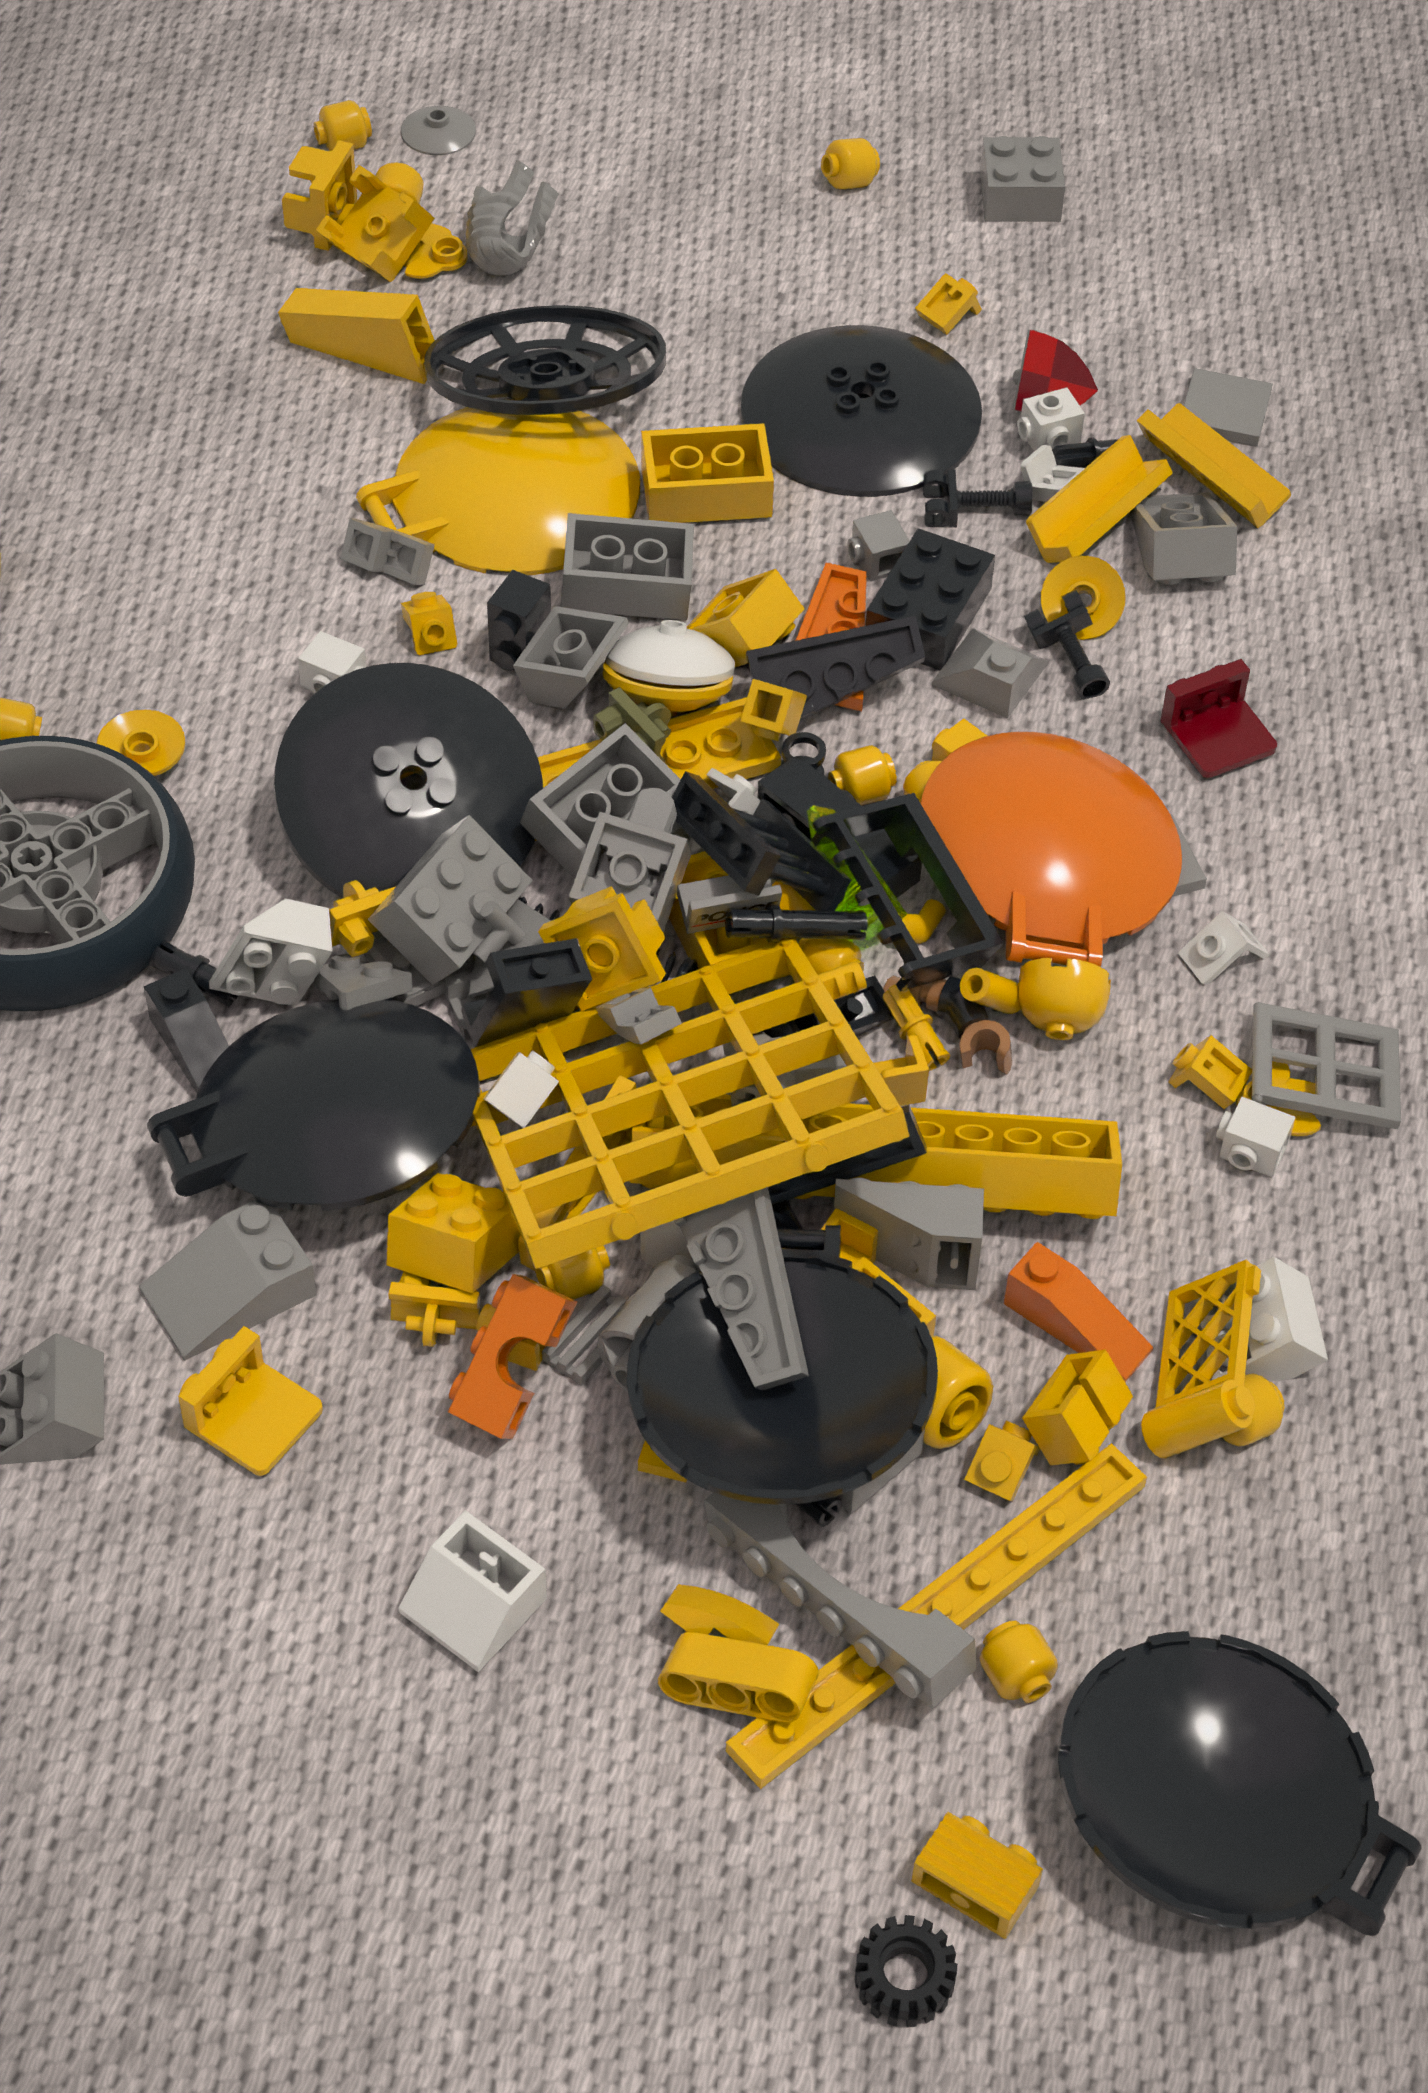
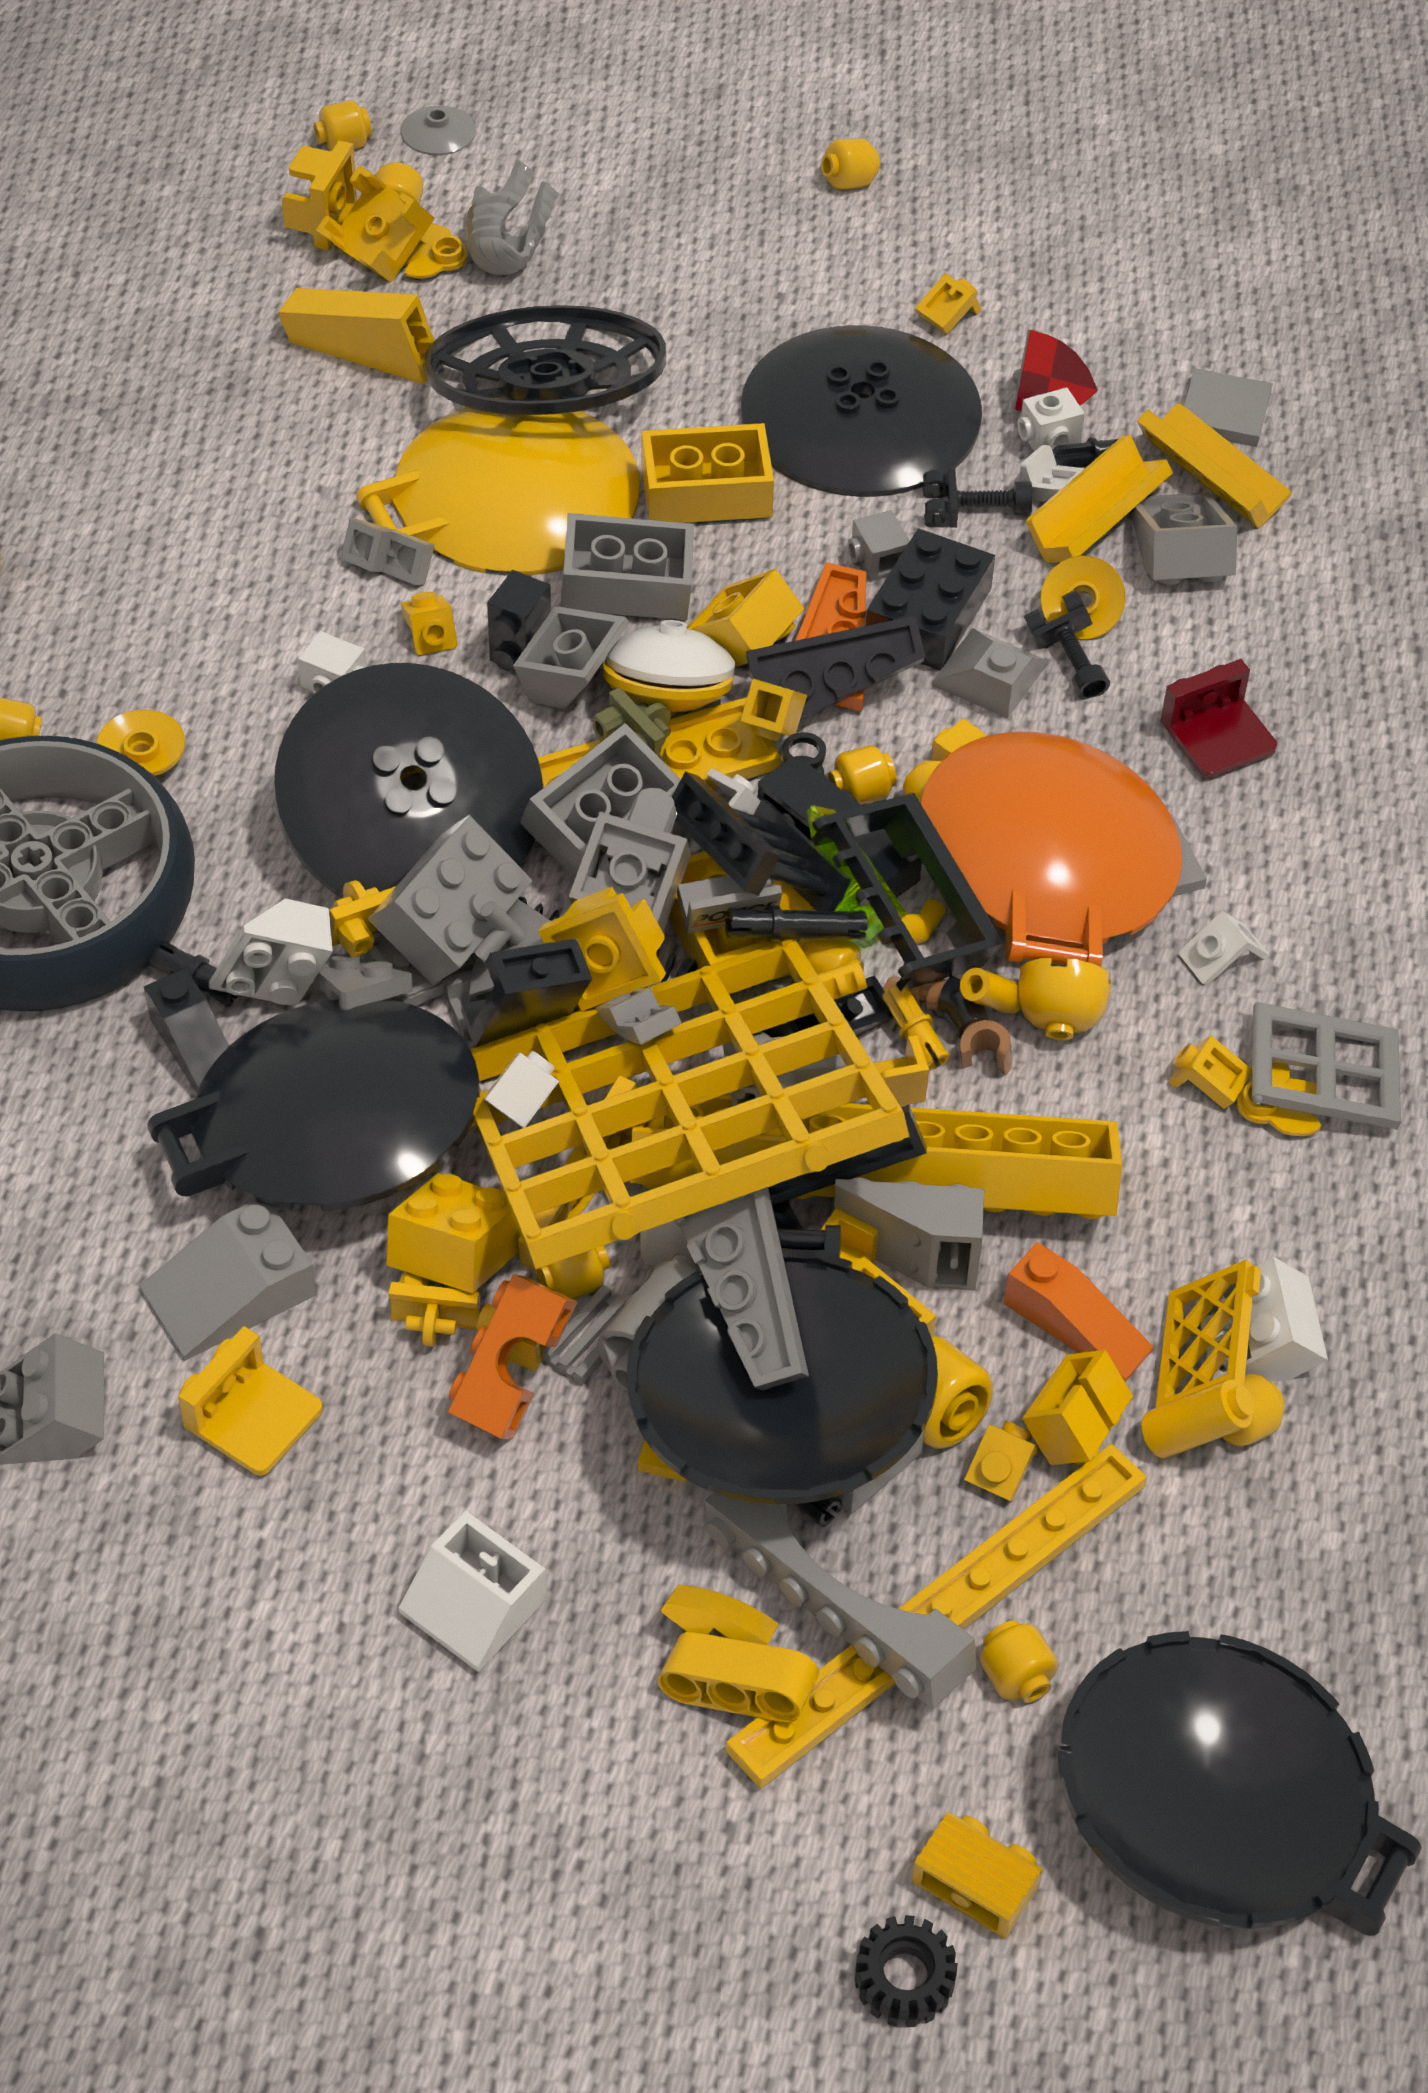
light grey brick [980,136,1065,222] -> none
white brick [1216,1097,1295,1178] -> none

